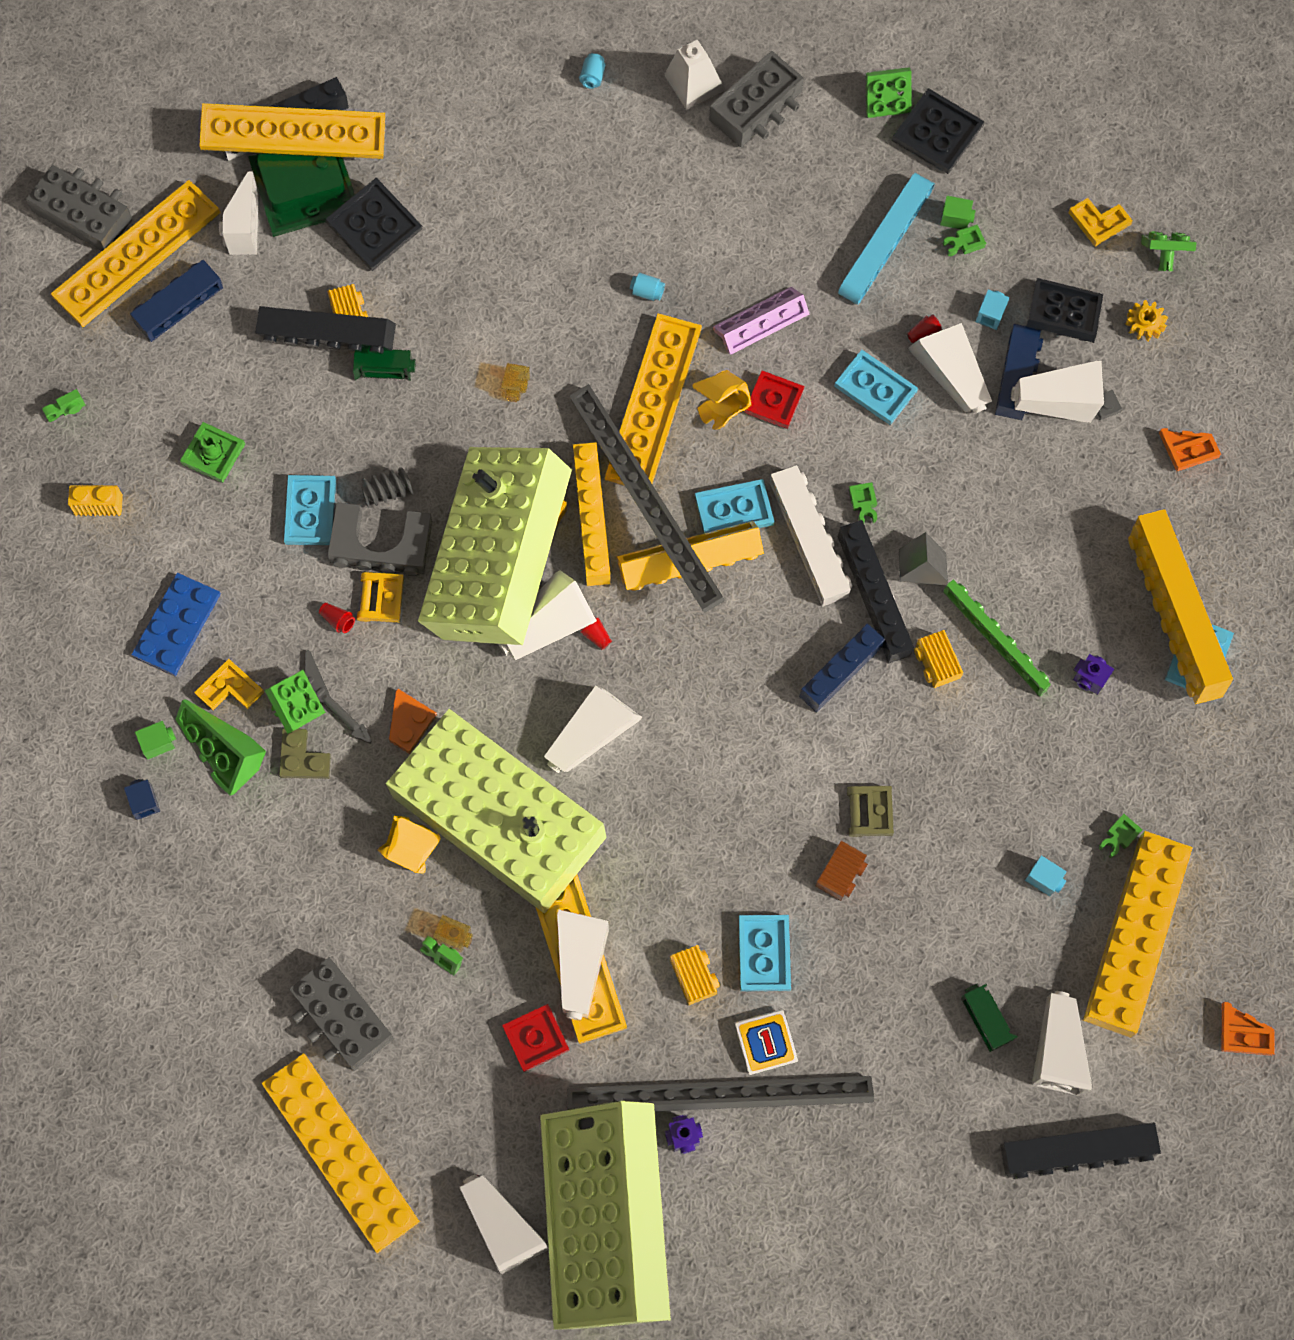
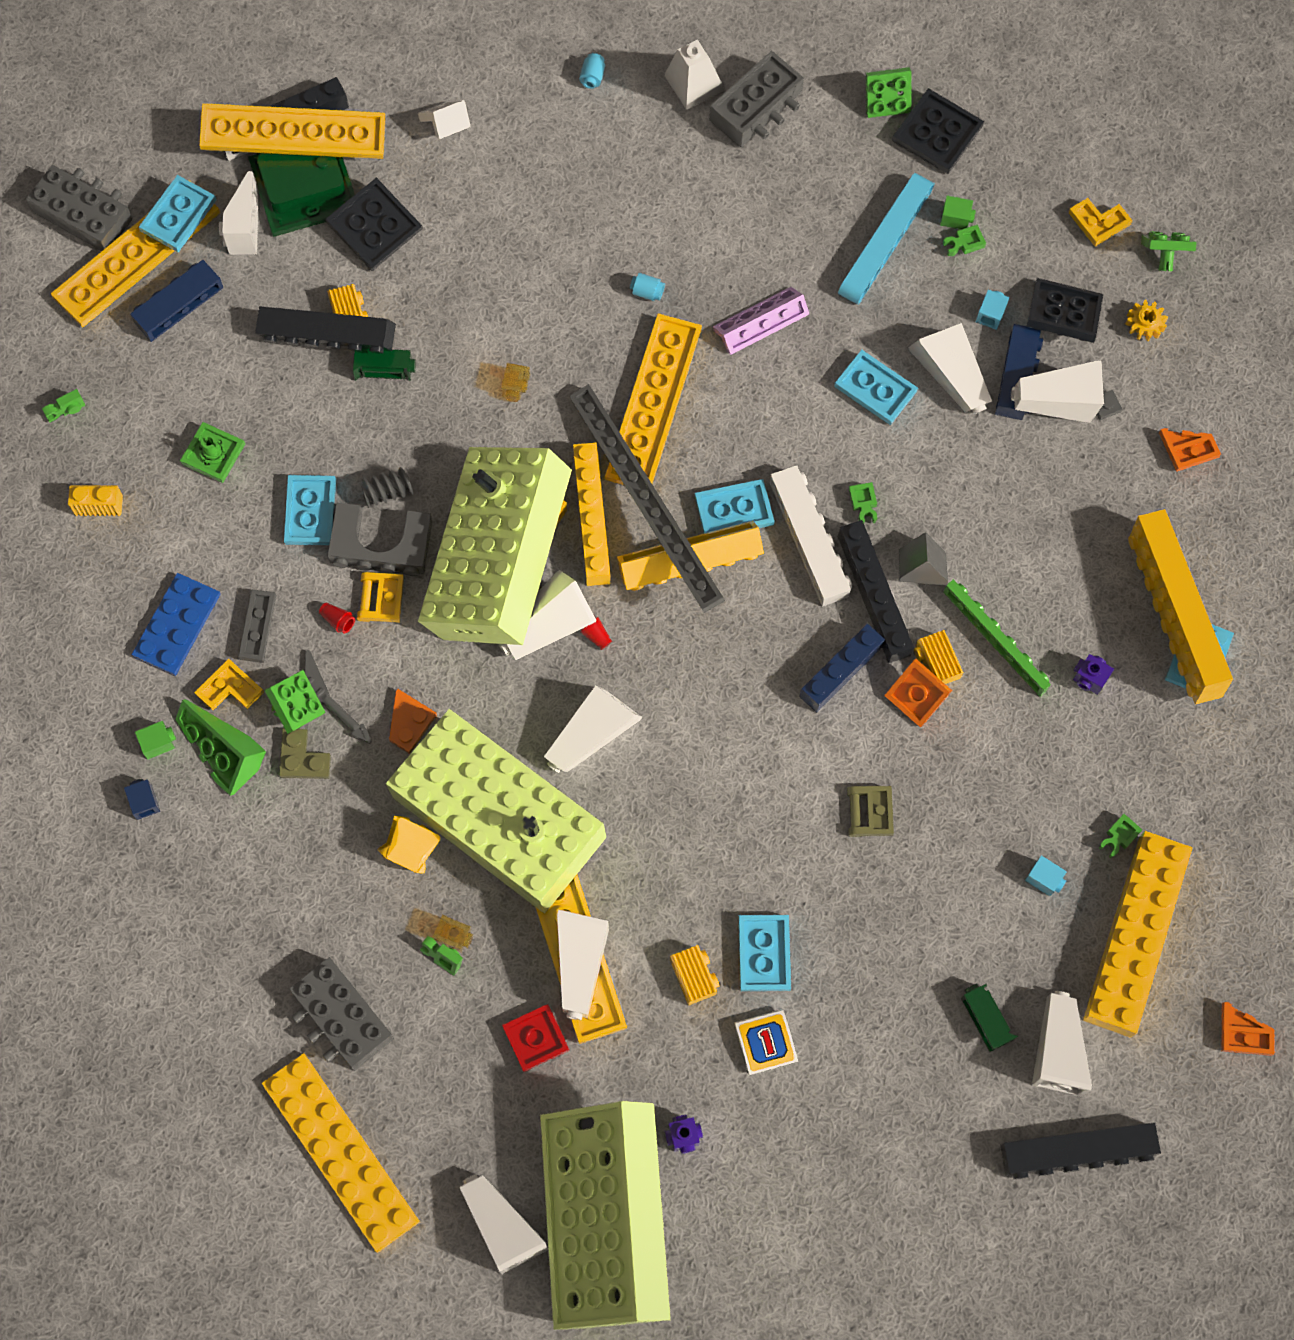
dark grey plate [567,1076,874,1111] -> none
yellow piece [692,370,751,430] -> none
red plate [745,370,805,429] -> none
dark orange brick [816,841,868,901] -> none
red cone [906,314,942,344] -> none
none -> medium azure plate [139,175,217,252]
none -> dark grey plate [239,589,277,663]
none -> white panel [418,100,470,139]
none -> orange plate [884,659,953,728]

